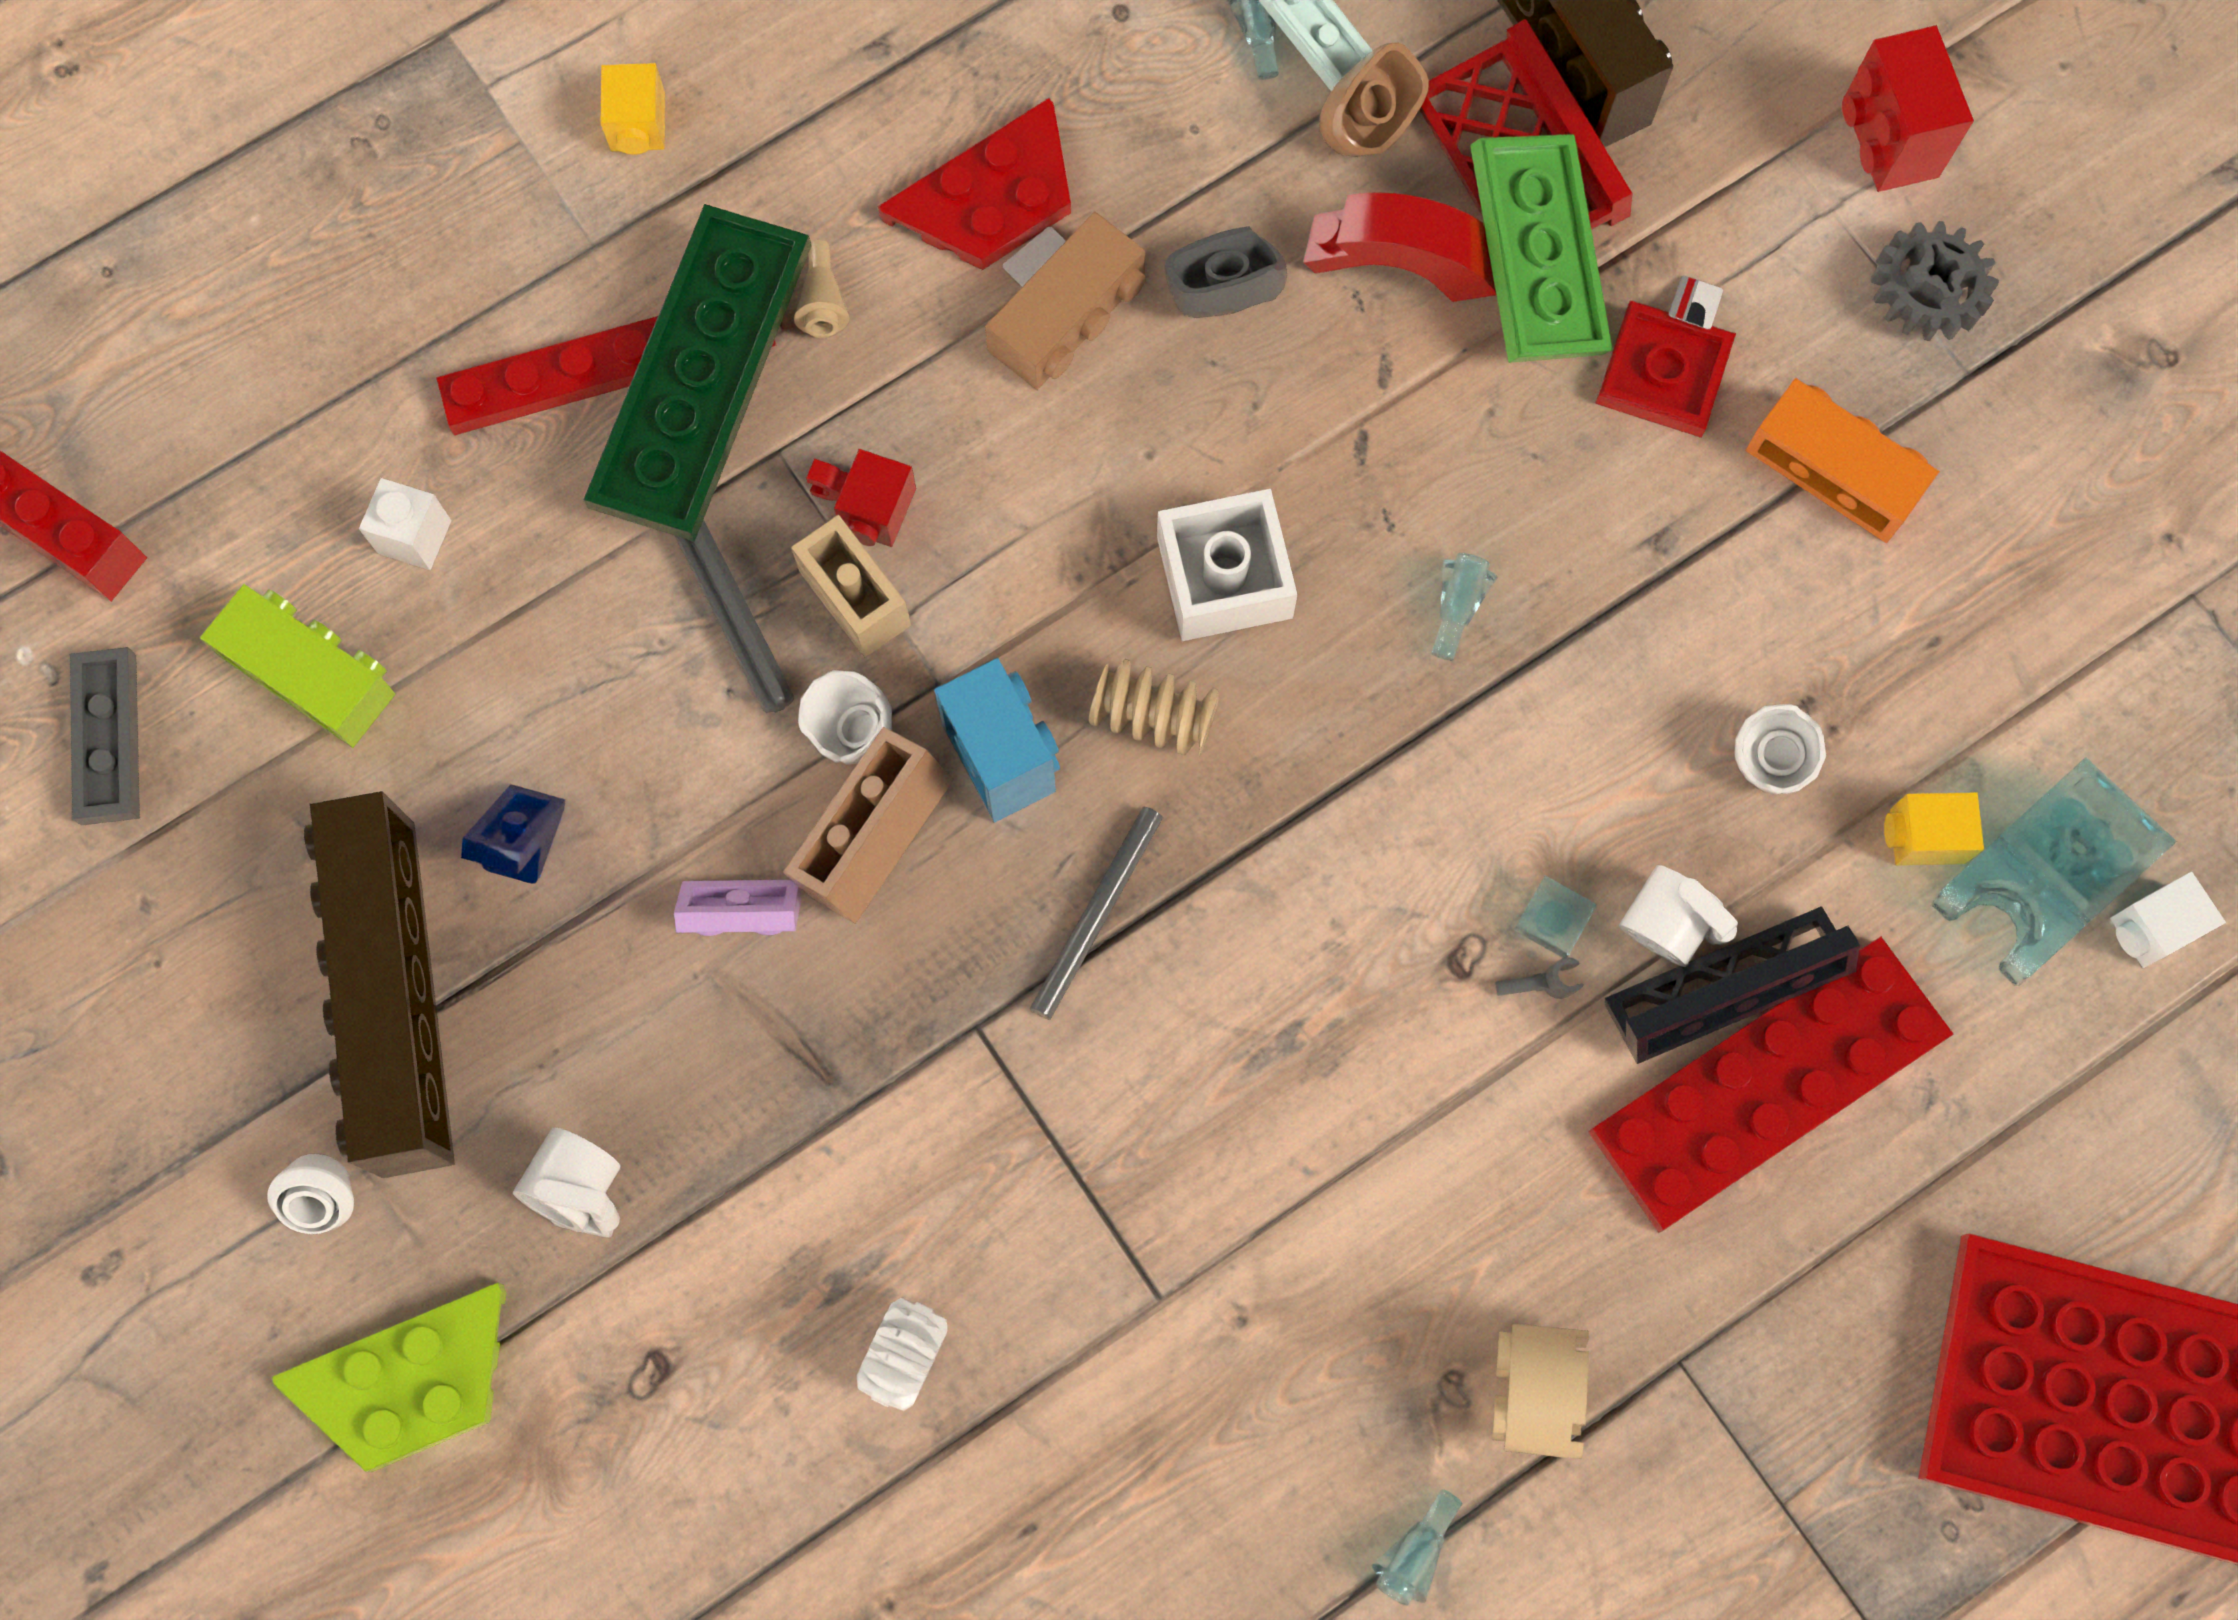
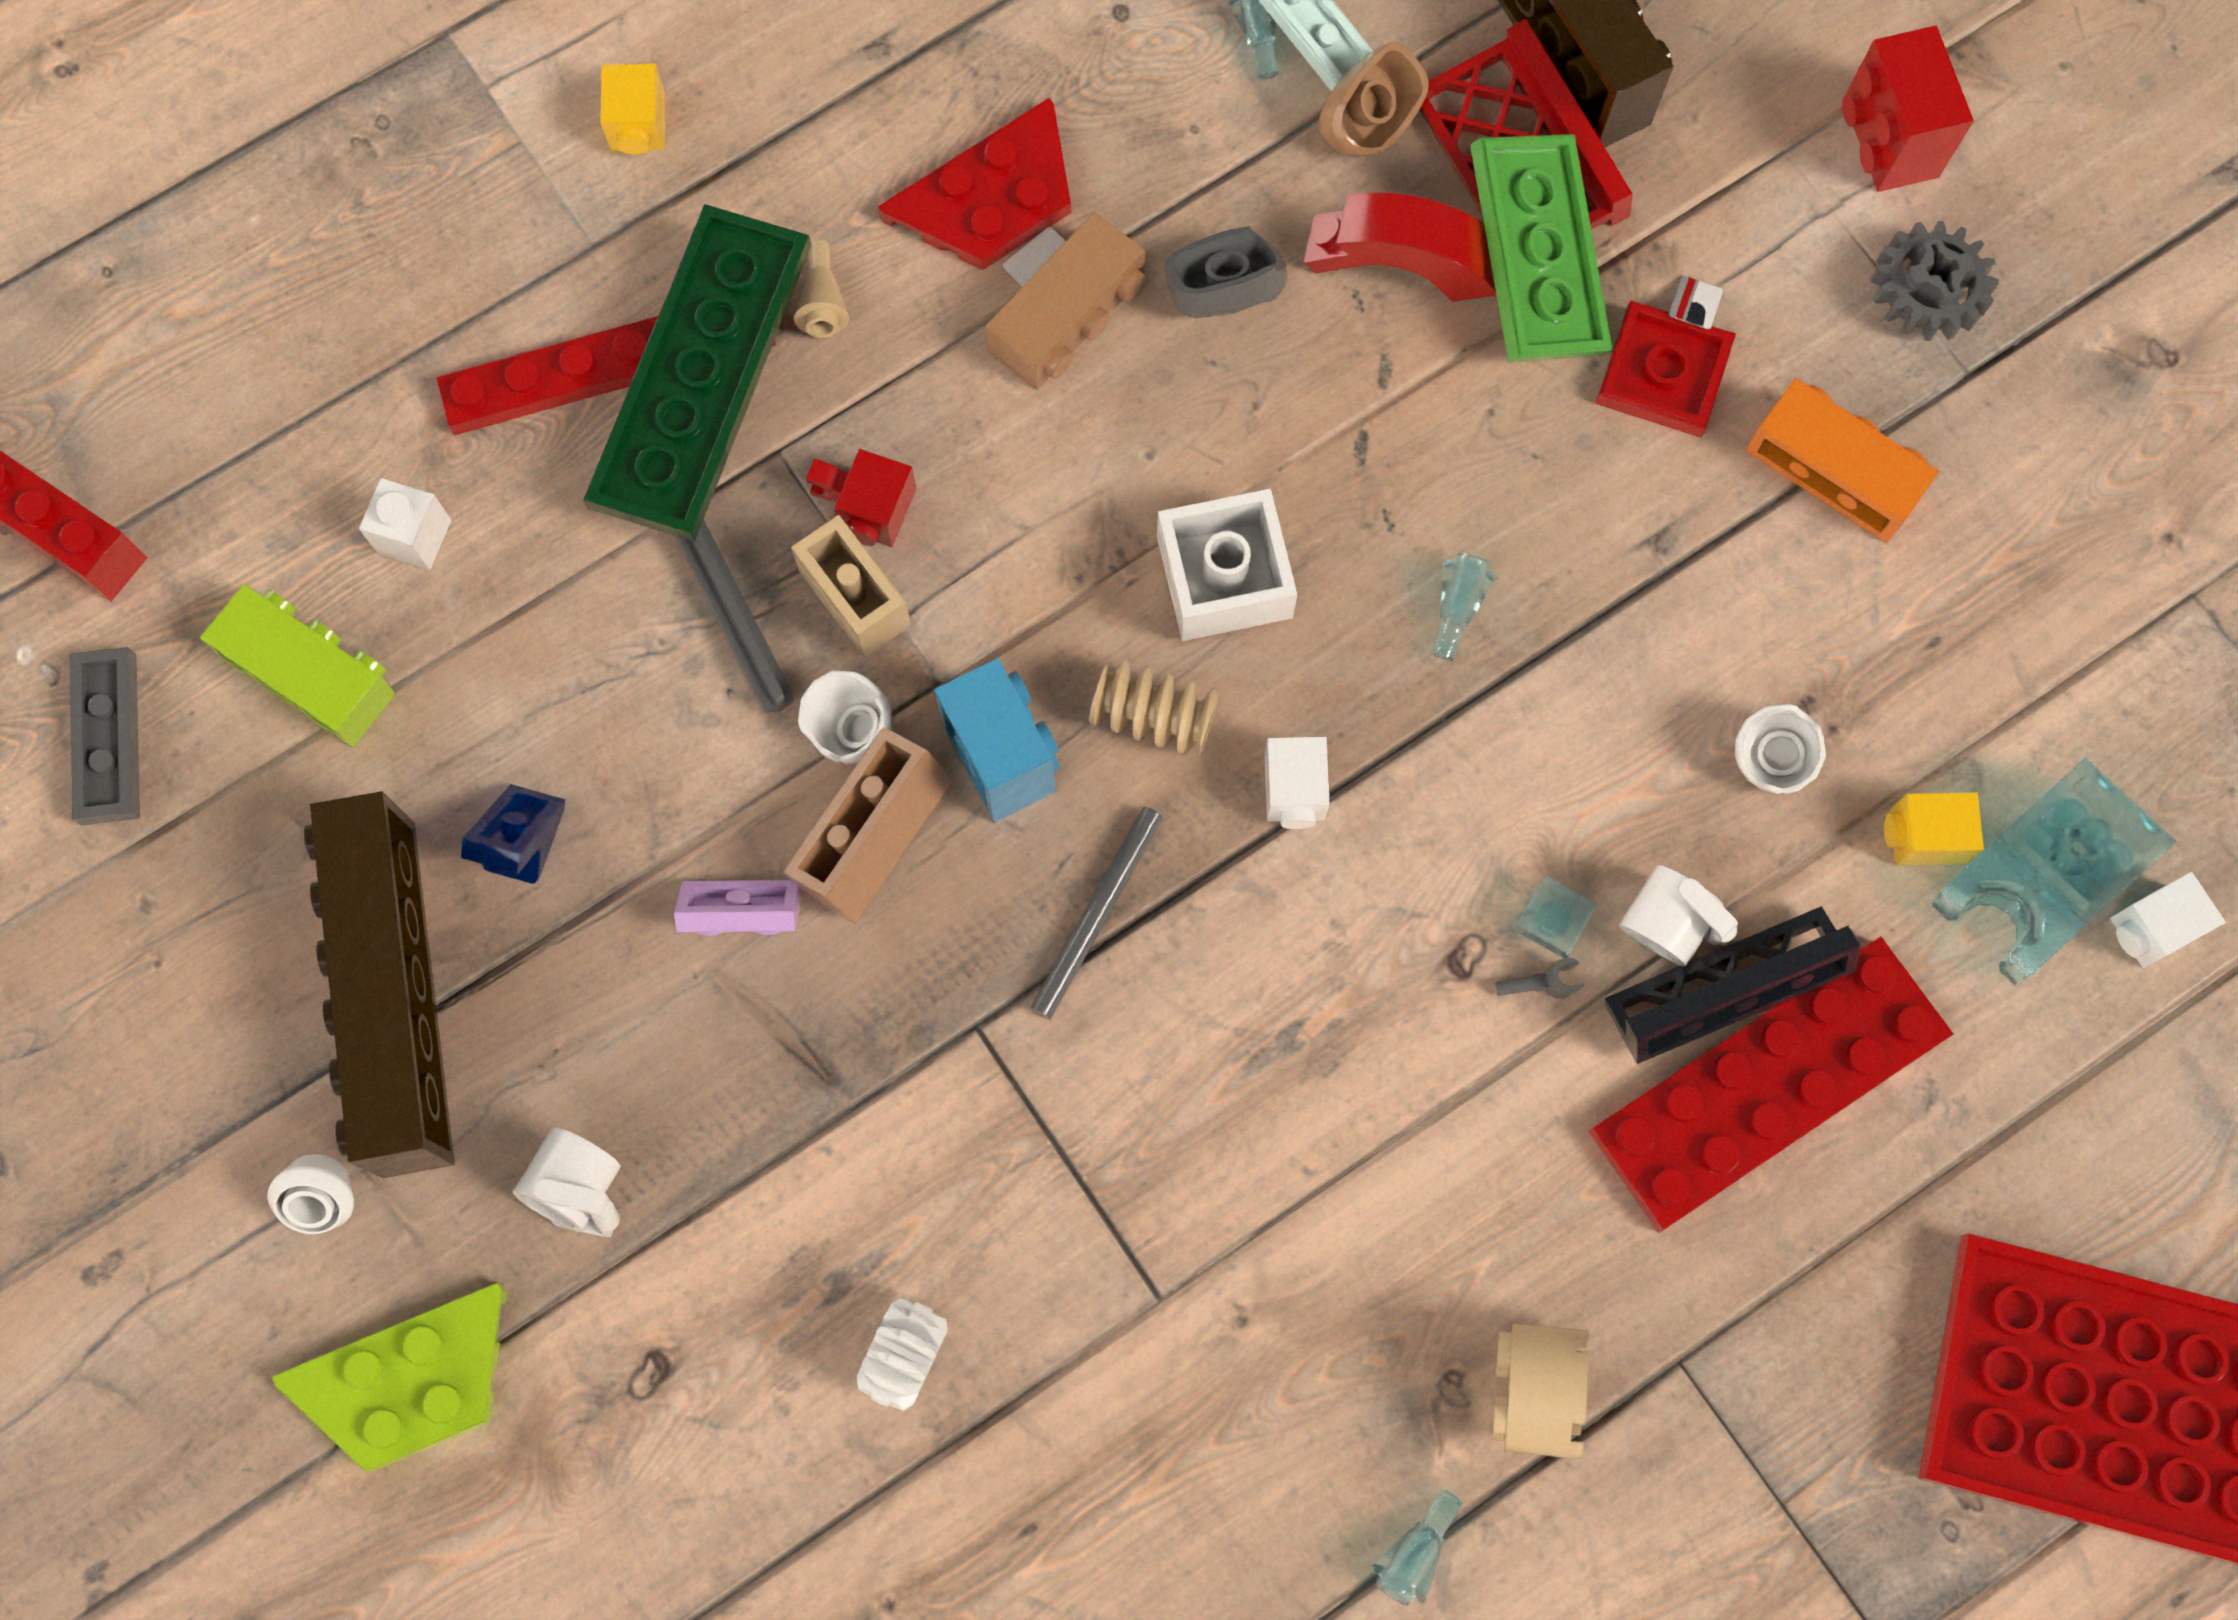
none -> white brick [1264,737,1330,829]

